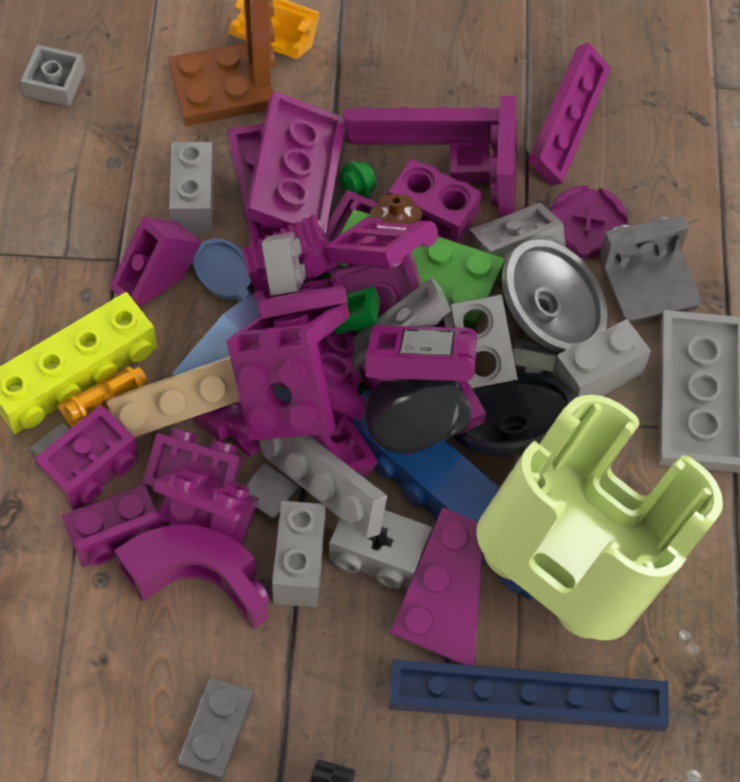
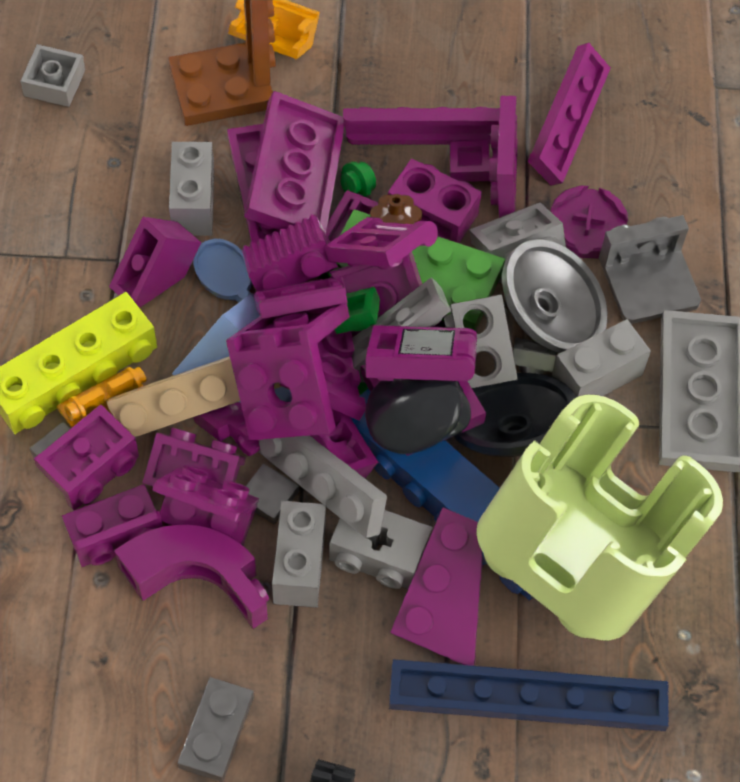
light grey piece [261,232,306,296] -> none

